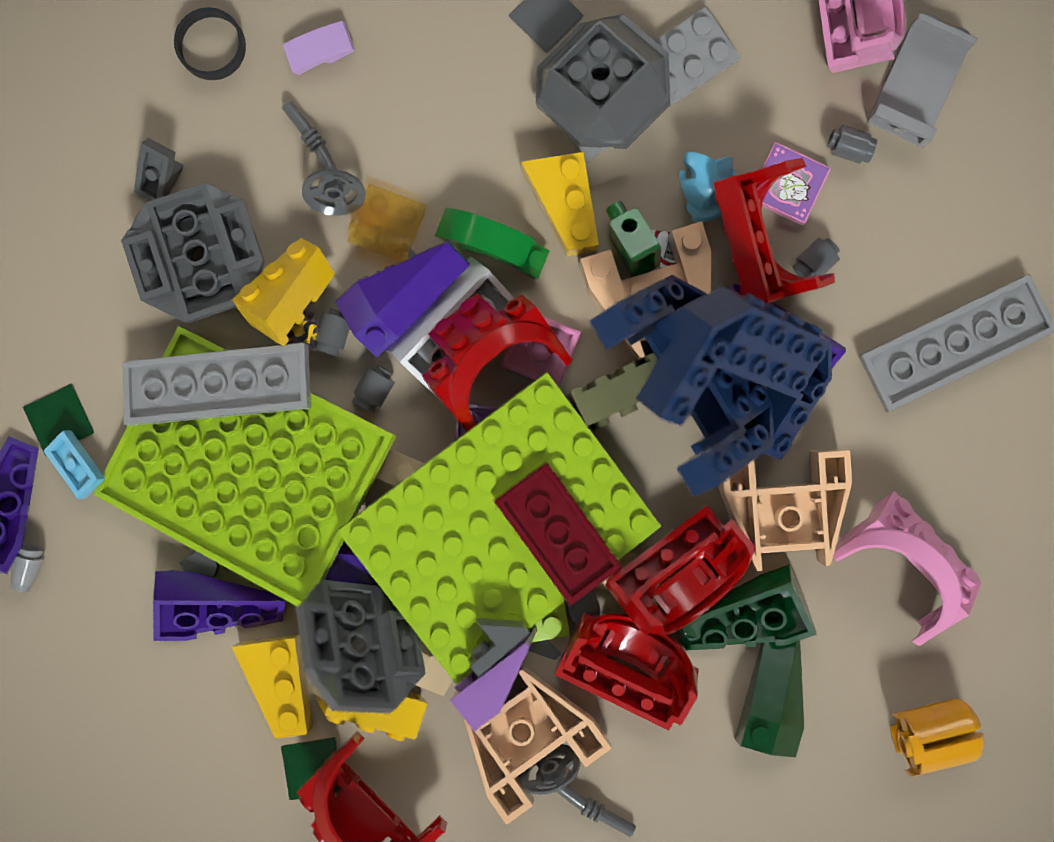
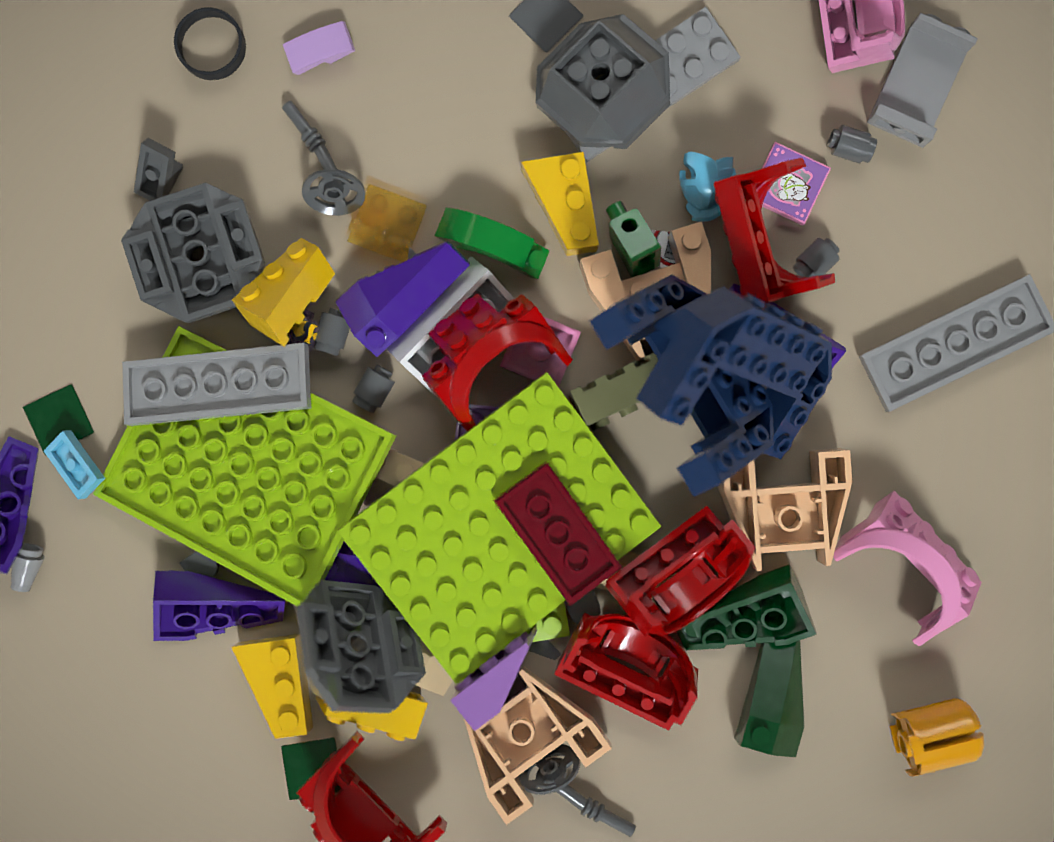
dark grey slope [468,618,530,676] -> none

